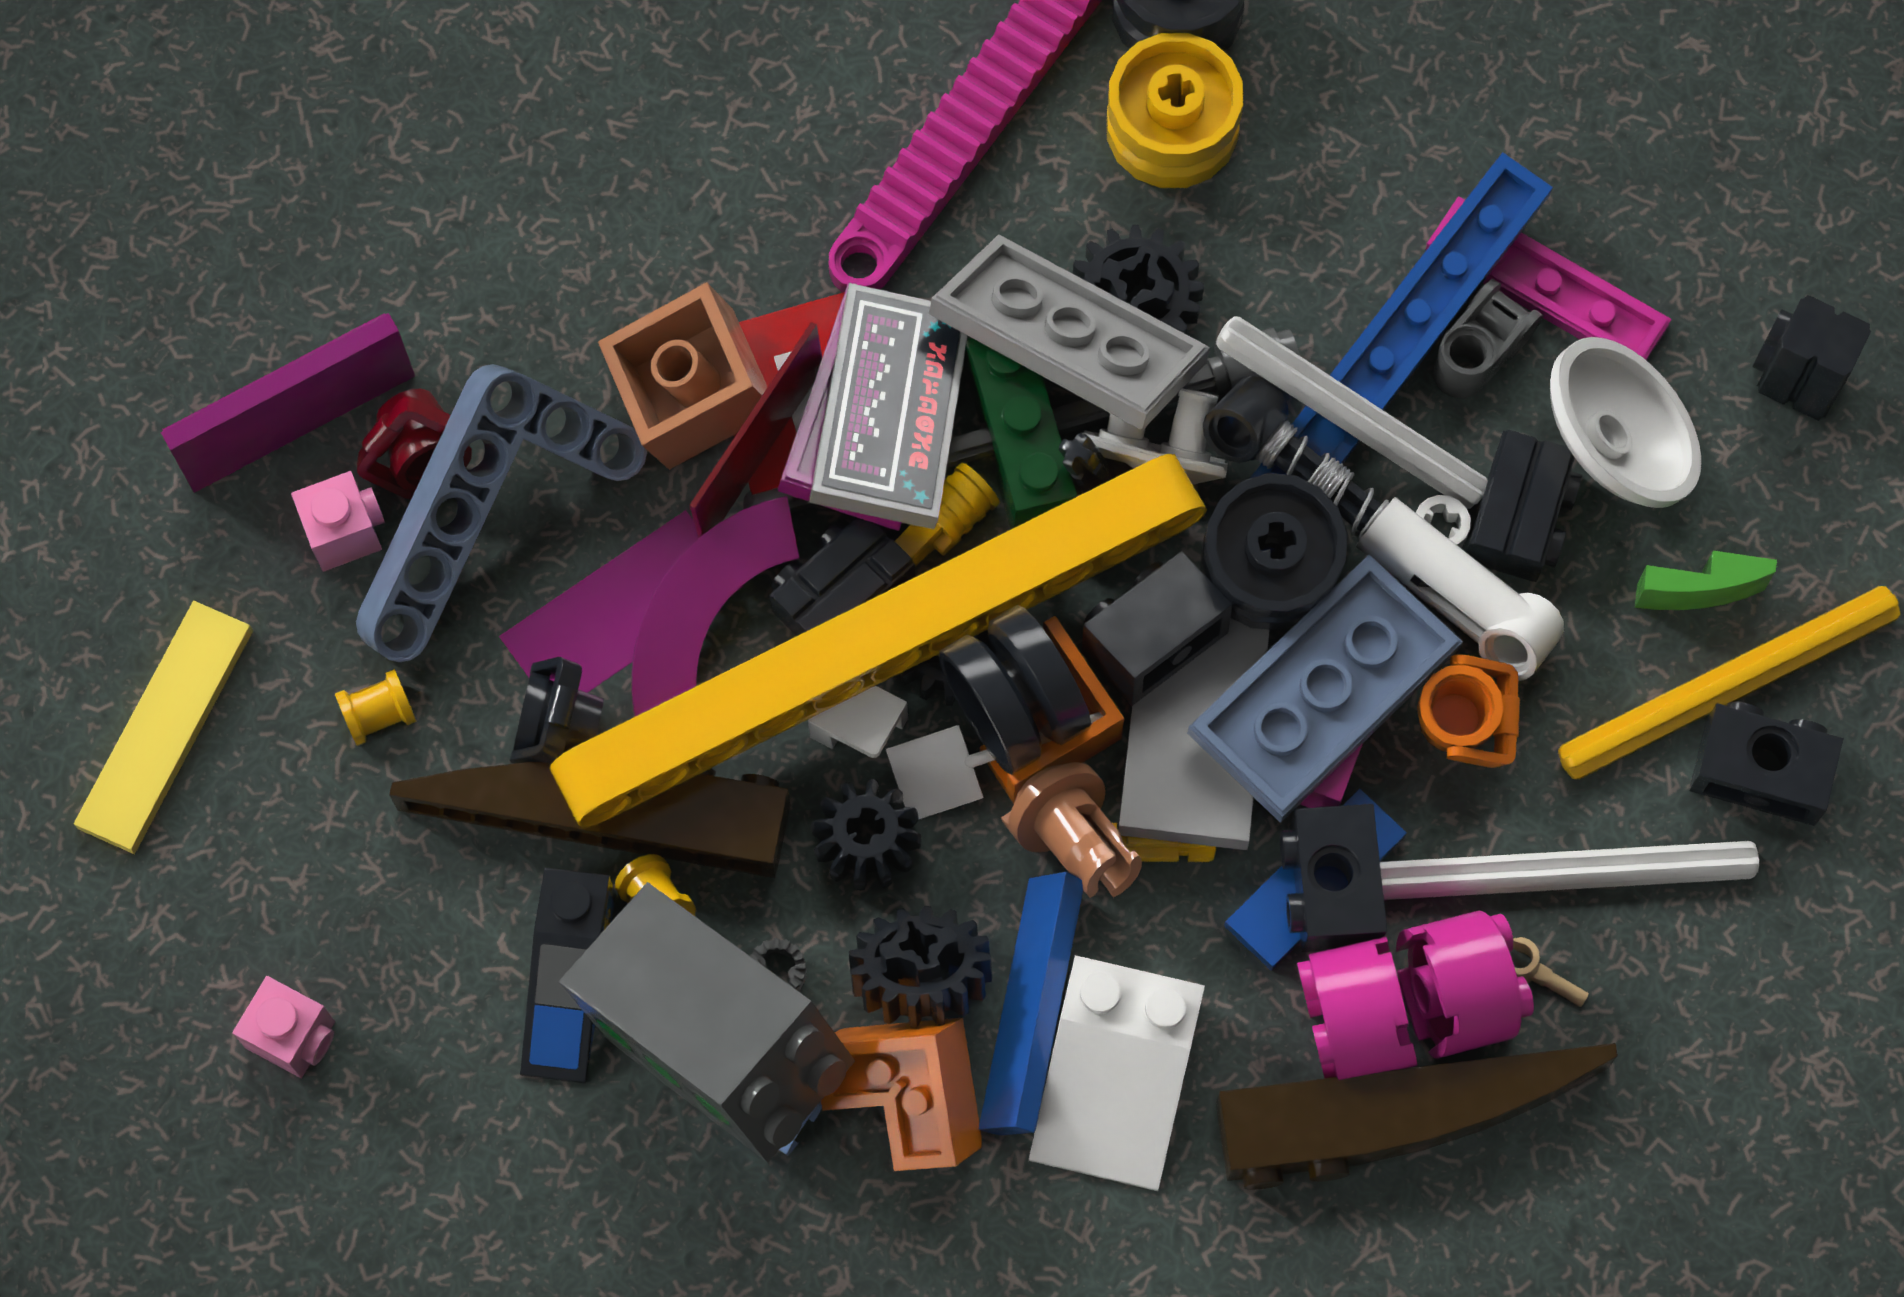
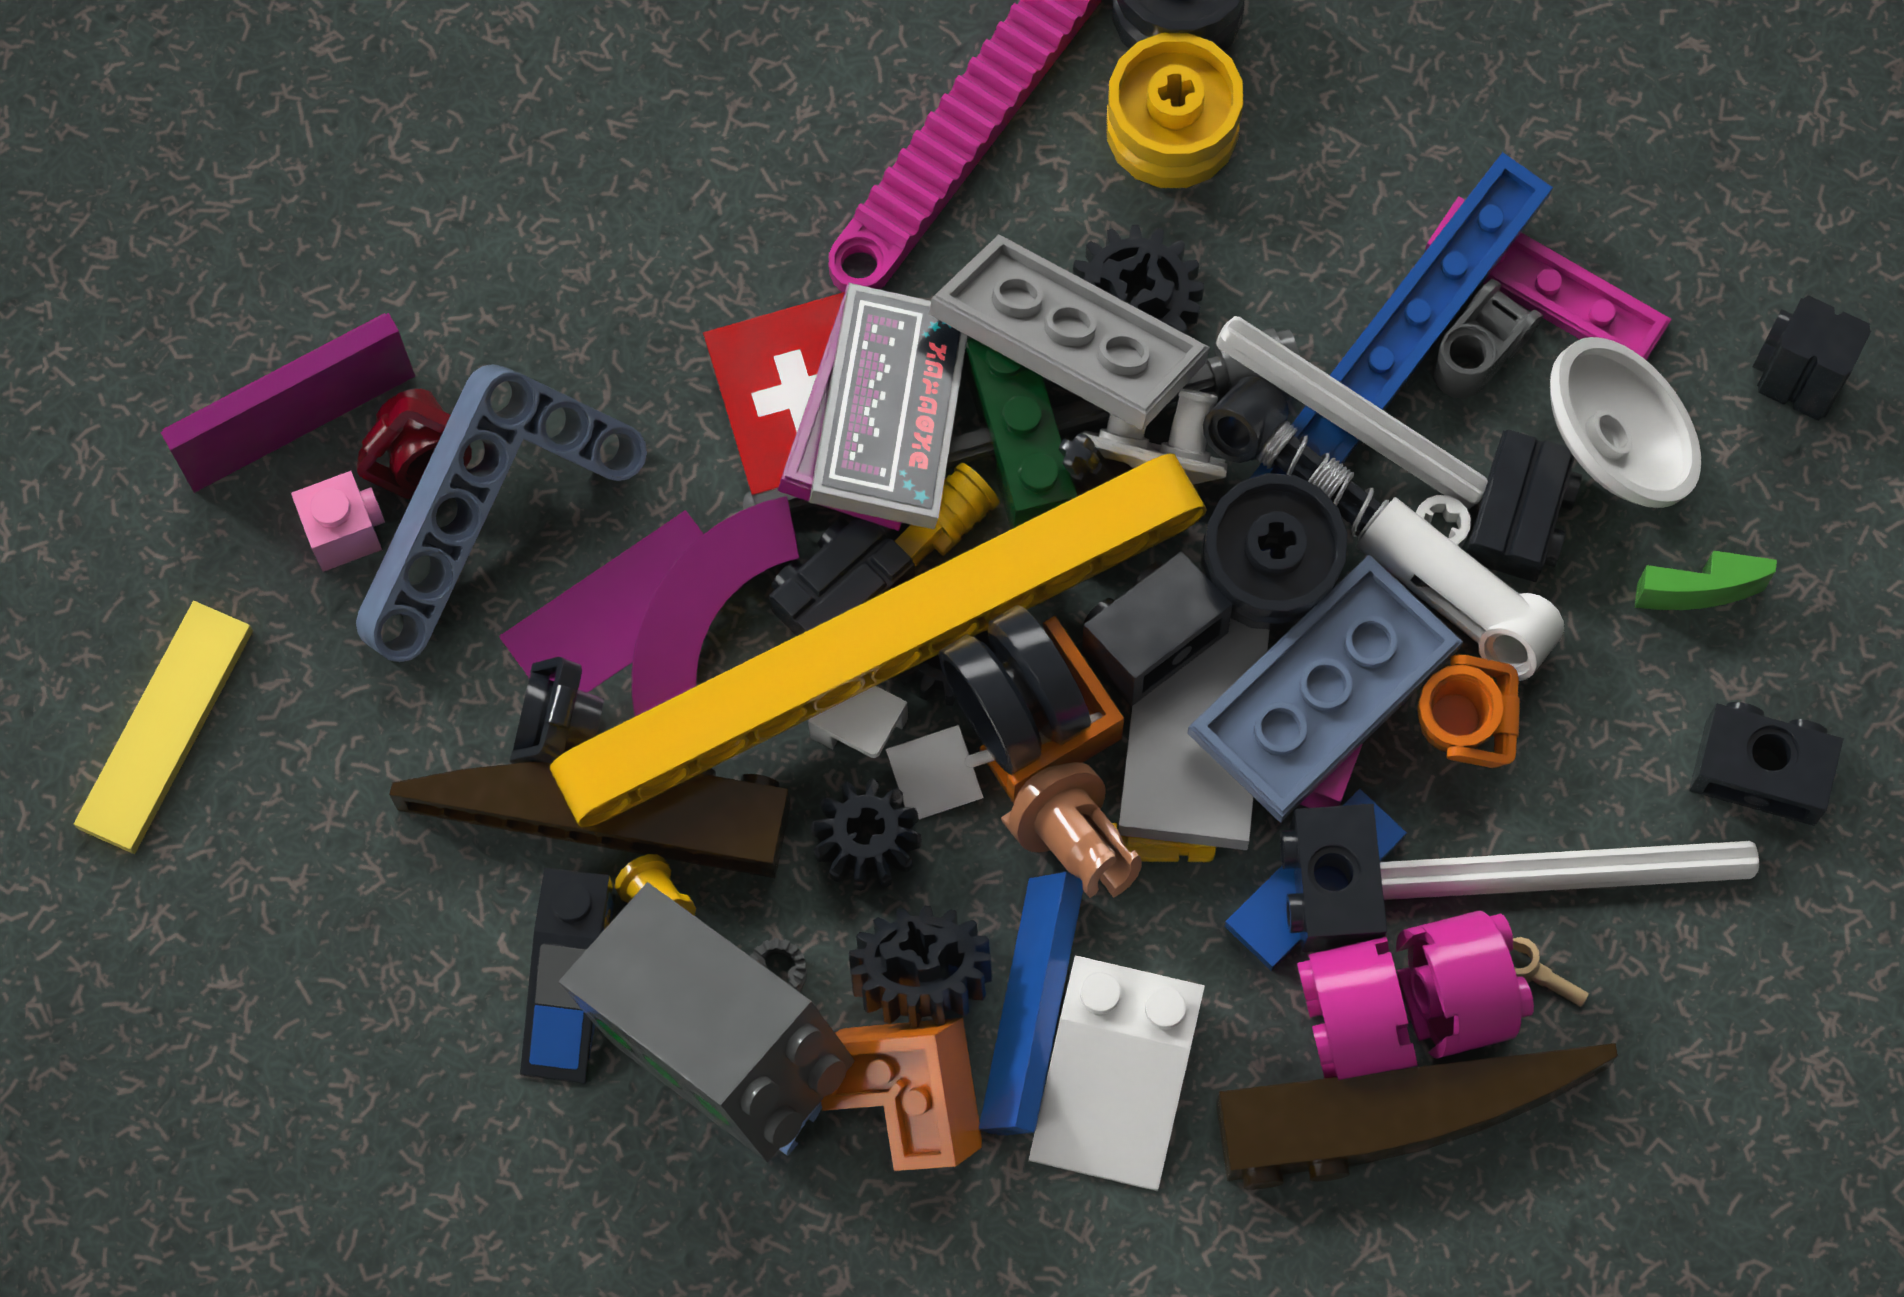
bright pink brick [232,976,335,1079] -> none
yellow bush [335,669,417,746] -> none
nougat brick [598,282,768,470] -> none
dark red piece [690,322,822,538] -> none
yellow axle [1558,586,1901,779] -> none

